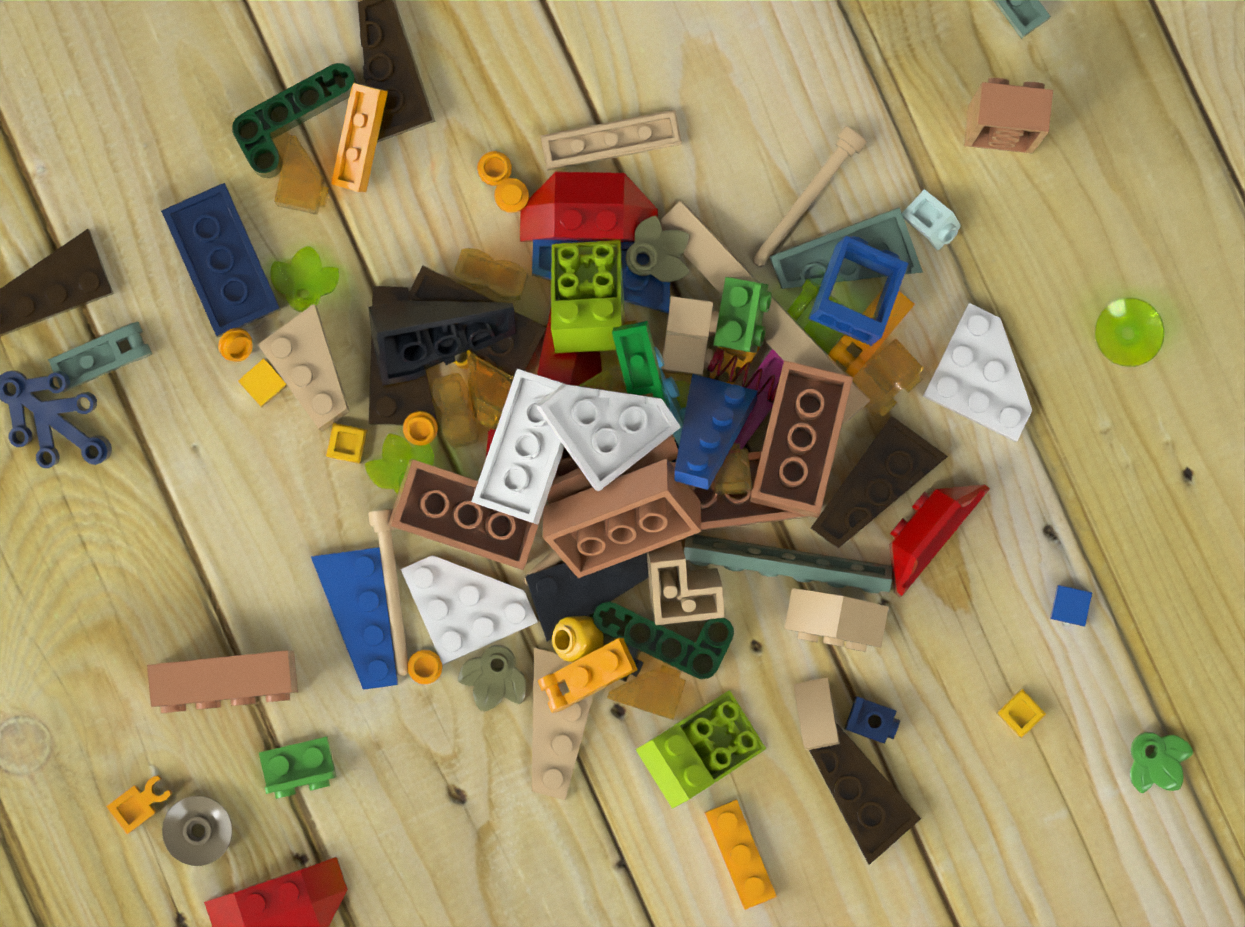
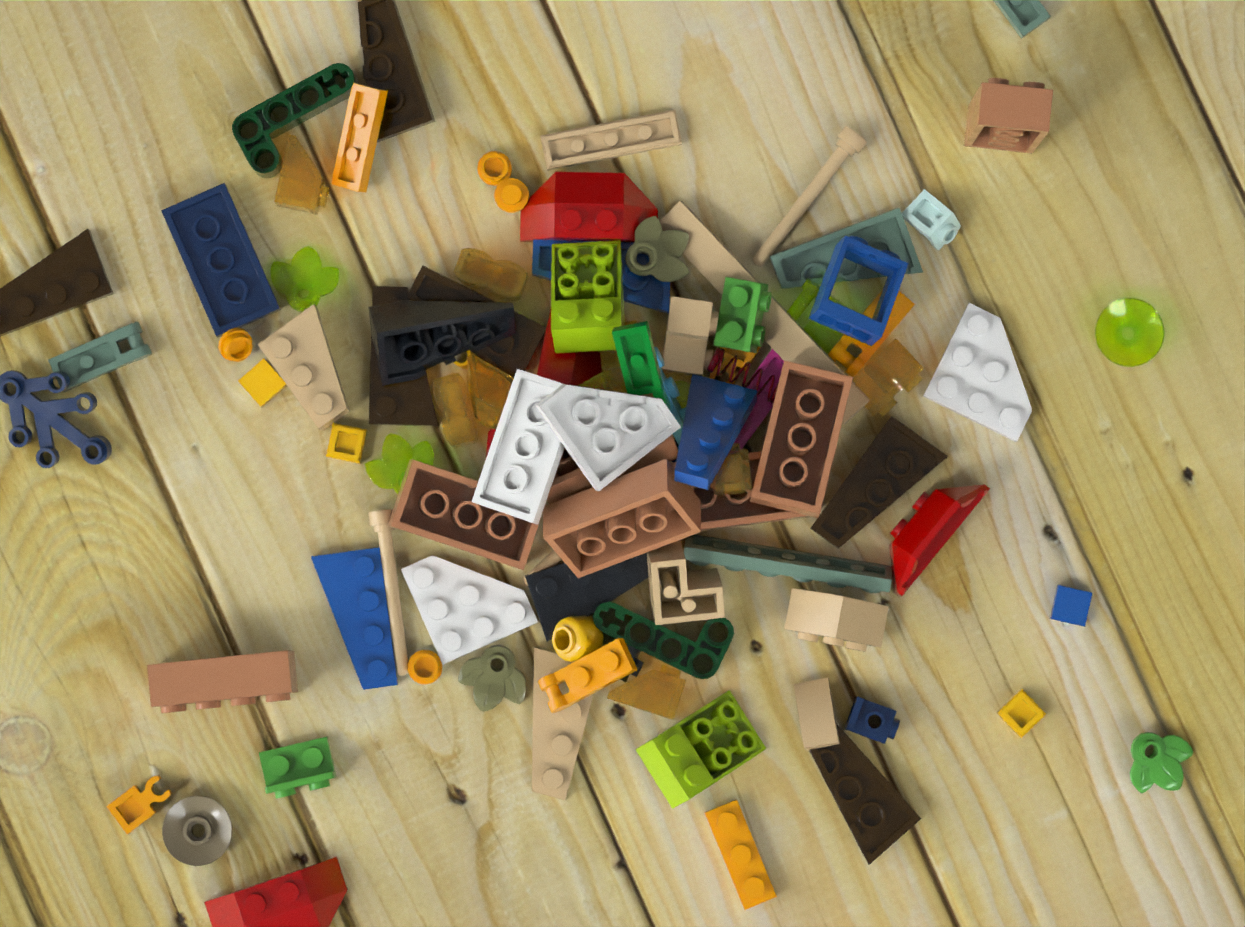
light orange plate [403,411,438,446] -> none

